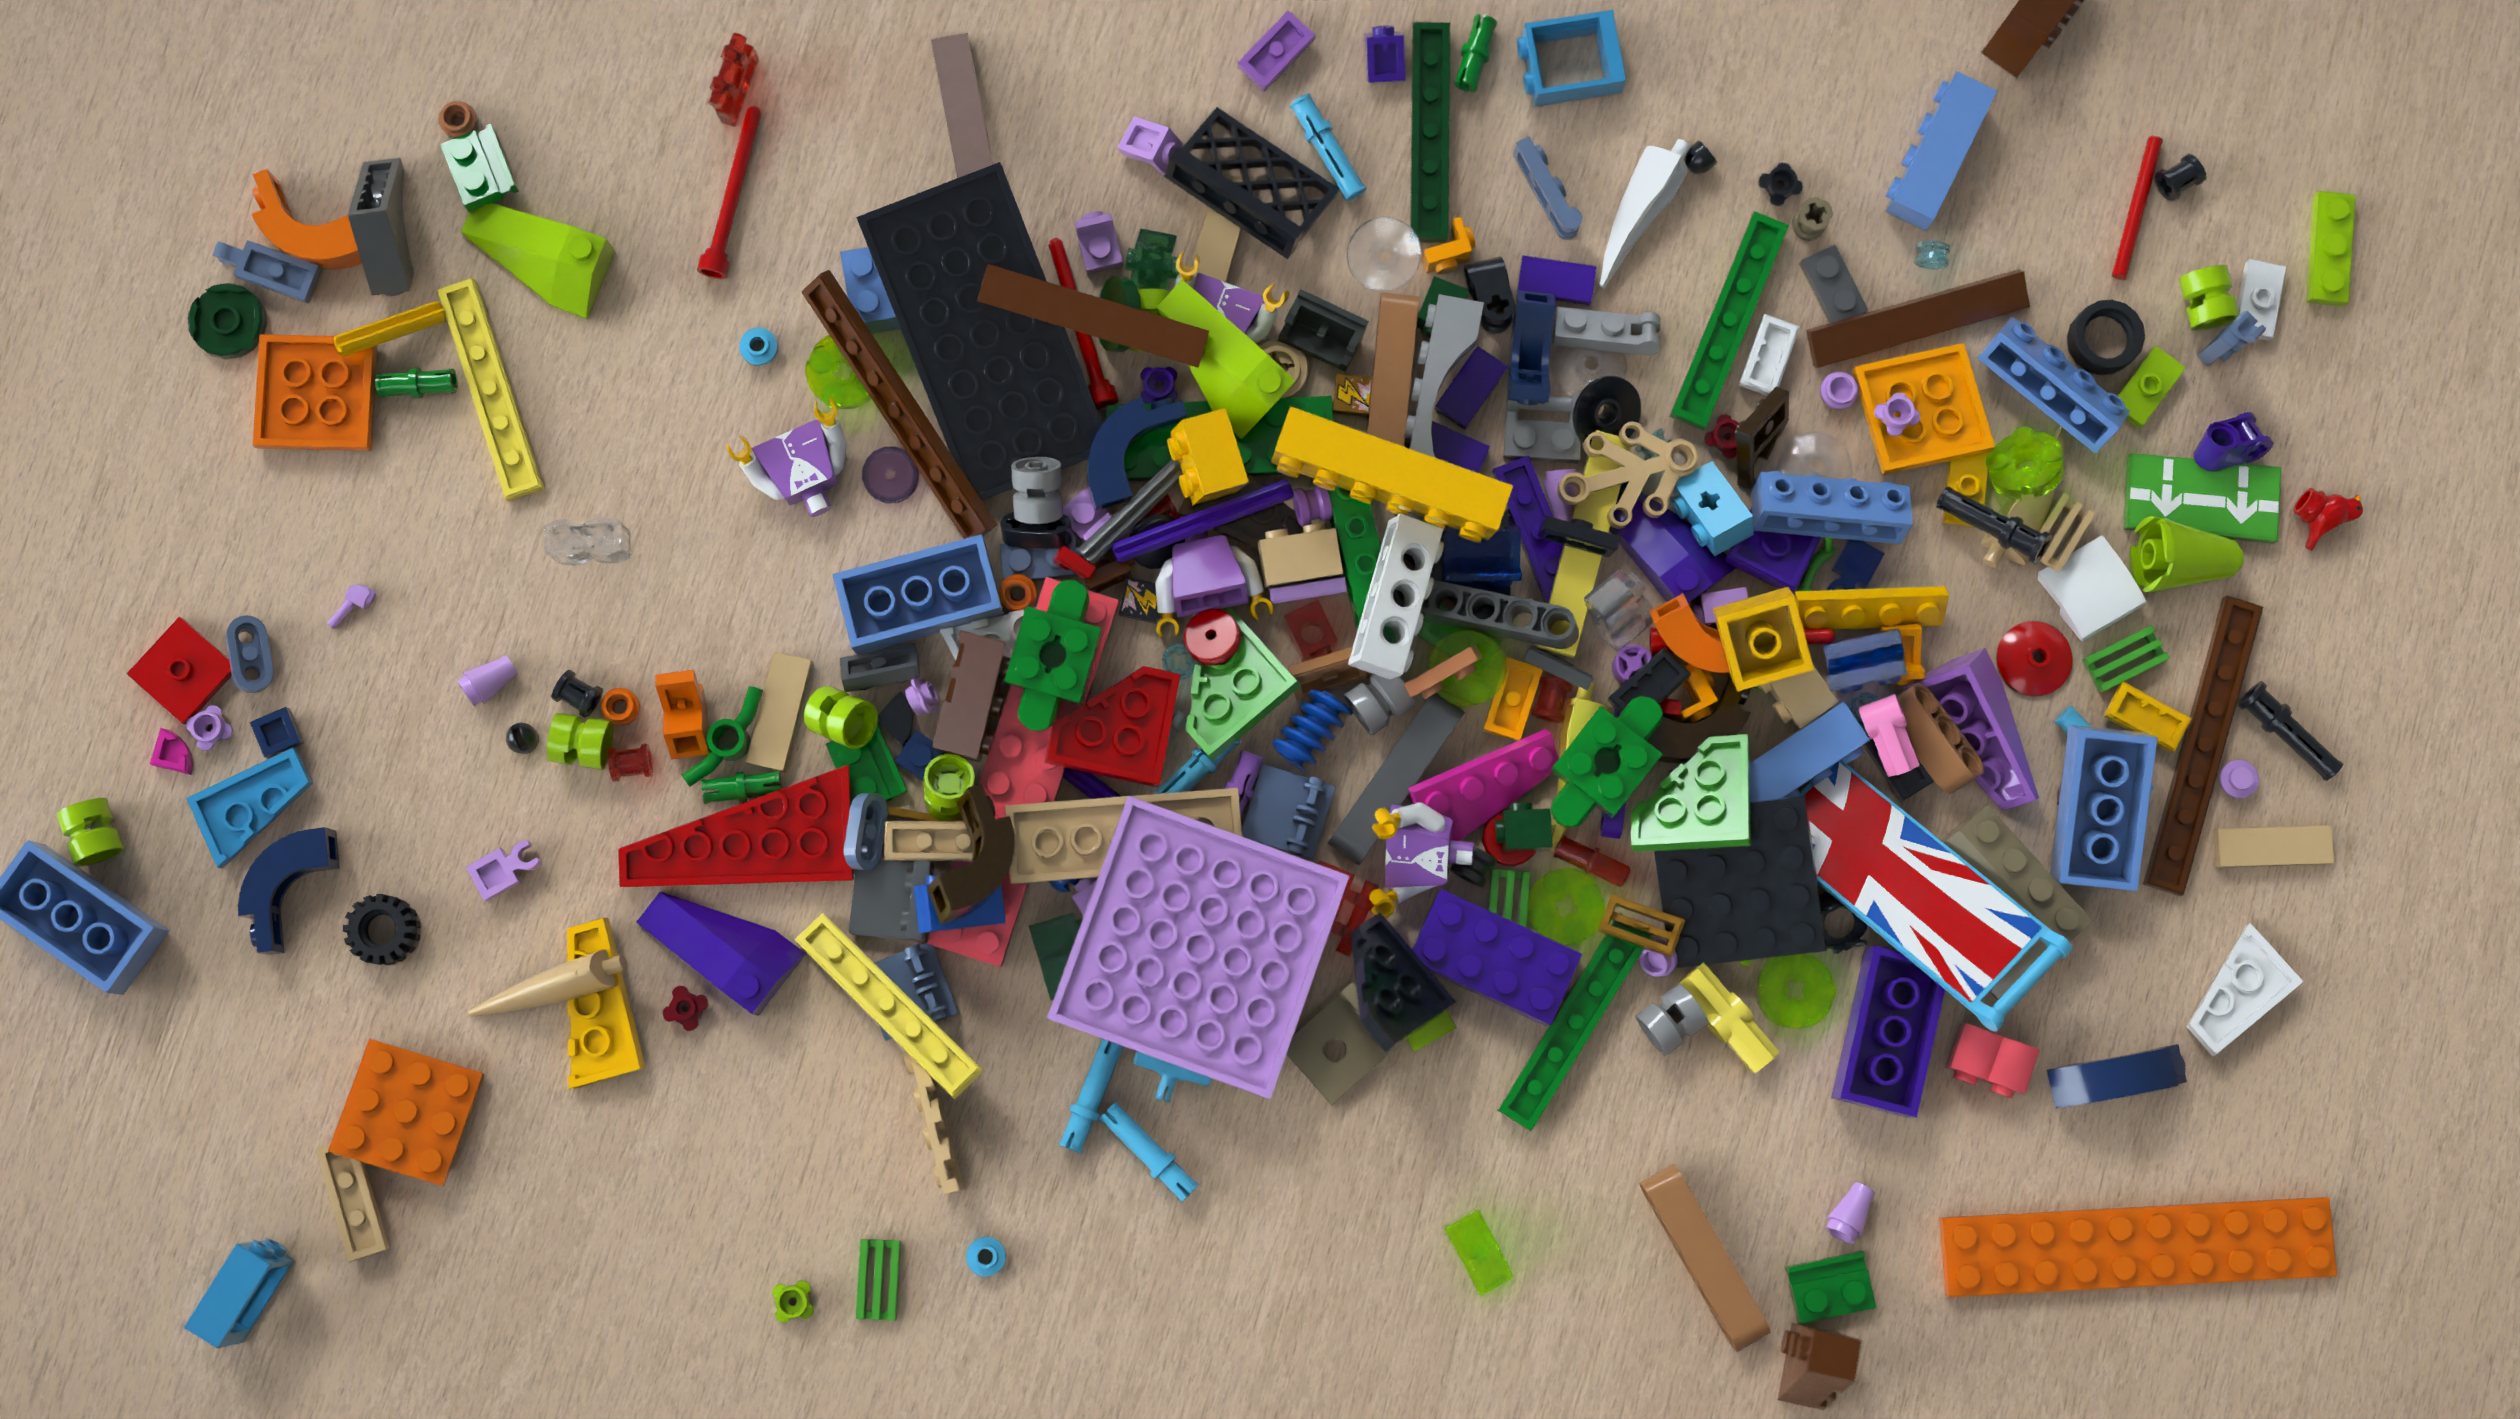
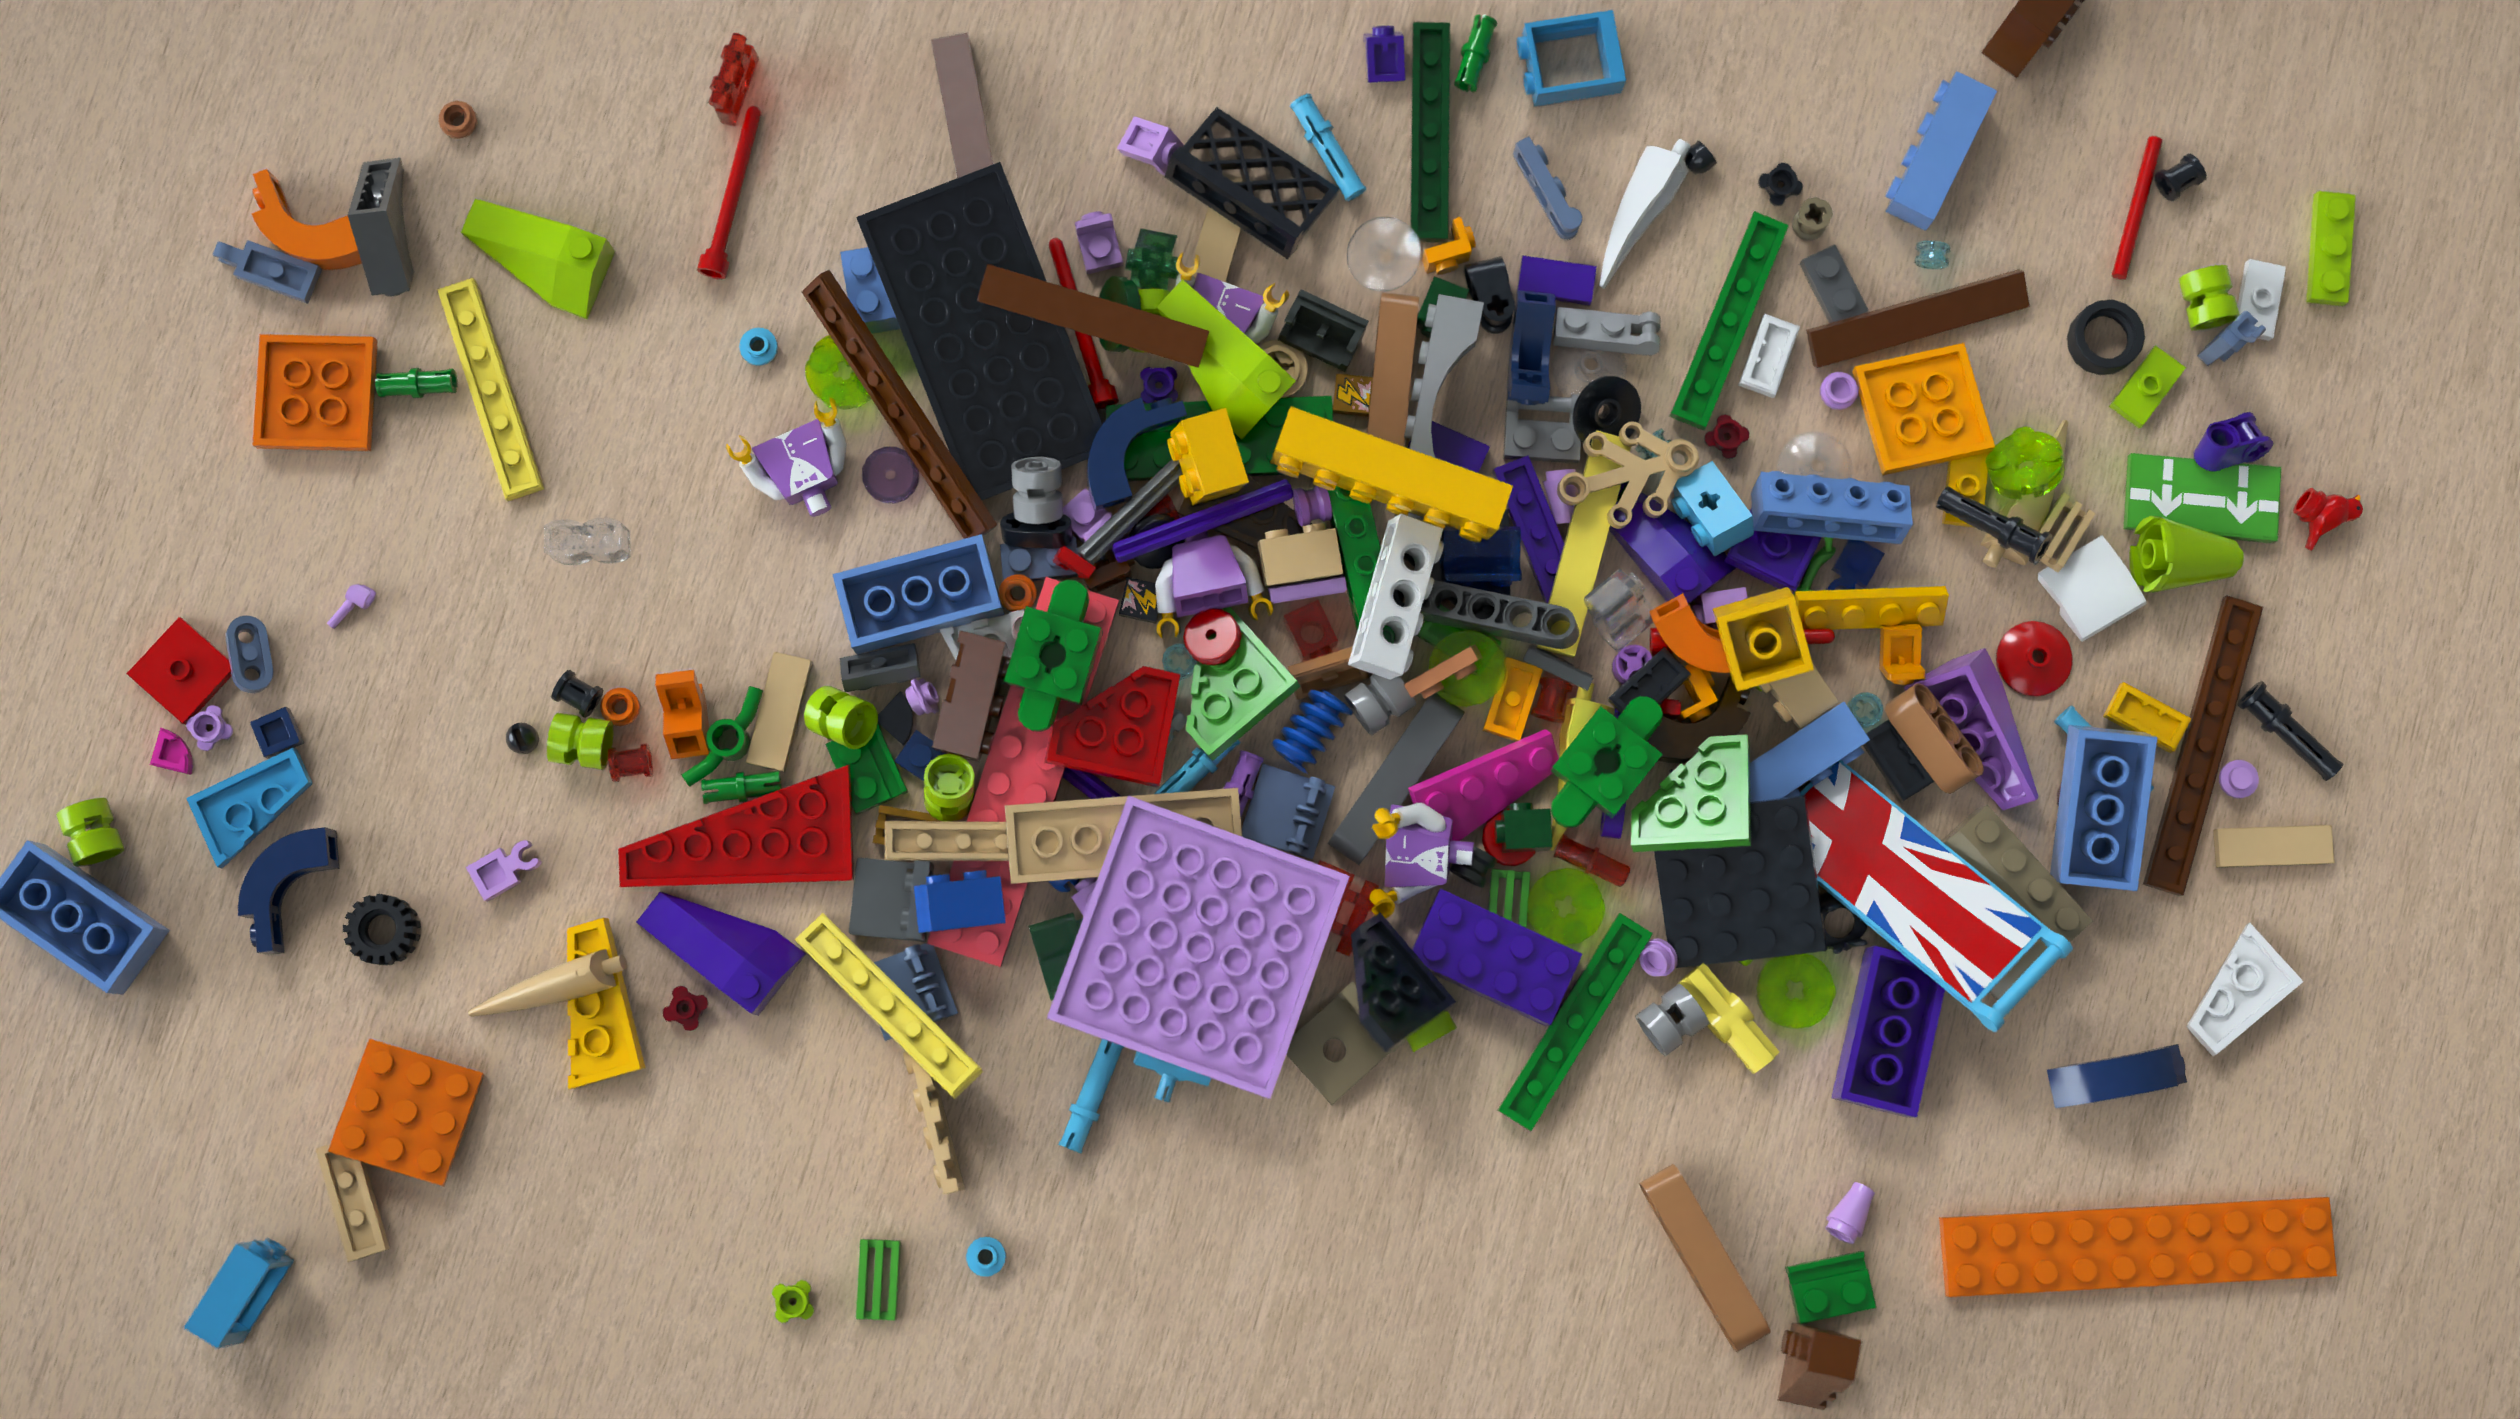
dark green tile [187,283,267,360] -> none
yellow axle [334,301,446,357] -> none
plate [440,124,519,212] -> none
lavender cone [457,655,518,706] -> none
sand blue plate [843,793,888,870] -> none
dark brown arch [927,784,1015,924] -> none
medium azure pin [1099,1102,1199,1202] -> none
medium lavender plate [1237,11,1315,92] -> none
dark purple tile [1434,346,1508,430] -> none
clear neon green slope [1441,1208,1514,1296] -> none
black plate [1537,516,1621,558] -> none
pearl gold tile [1598,894,1685,958] -> none
dark brown wing [1734,387,1789,490] -> none
clear blue bracket [1823,628,1908,694] -> none
bright pink piece [1858,694,1920,777] -> none
lavender plate [1874,393,1920,437] -> none
coral brick [1945,1023,2040,1099] -> none
medium blue brick [1977,316,2130,454] -> none
bright green tile [2082,625,2170,693] -> none

